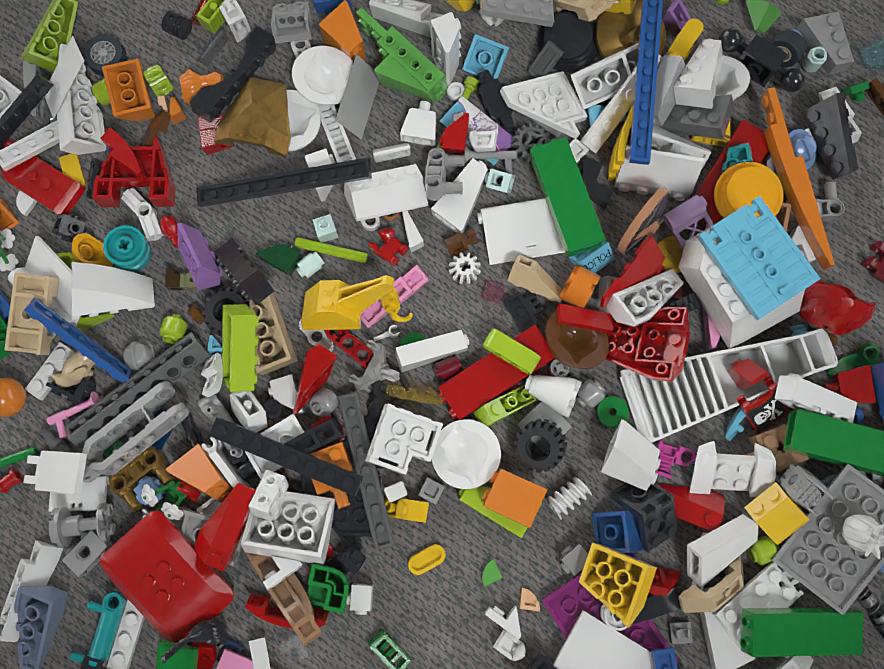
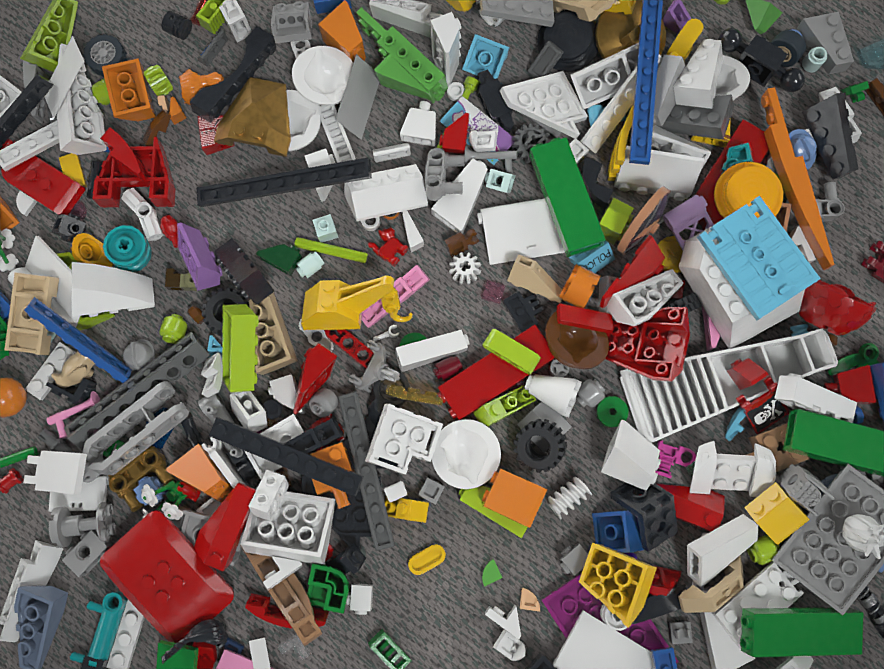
none -> clear pink tile [68,202,87,221]
none -> lime brick [600,198,634,245]

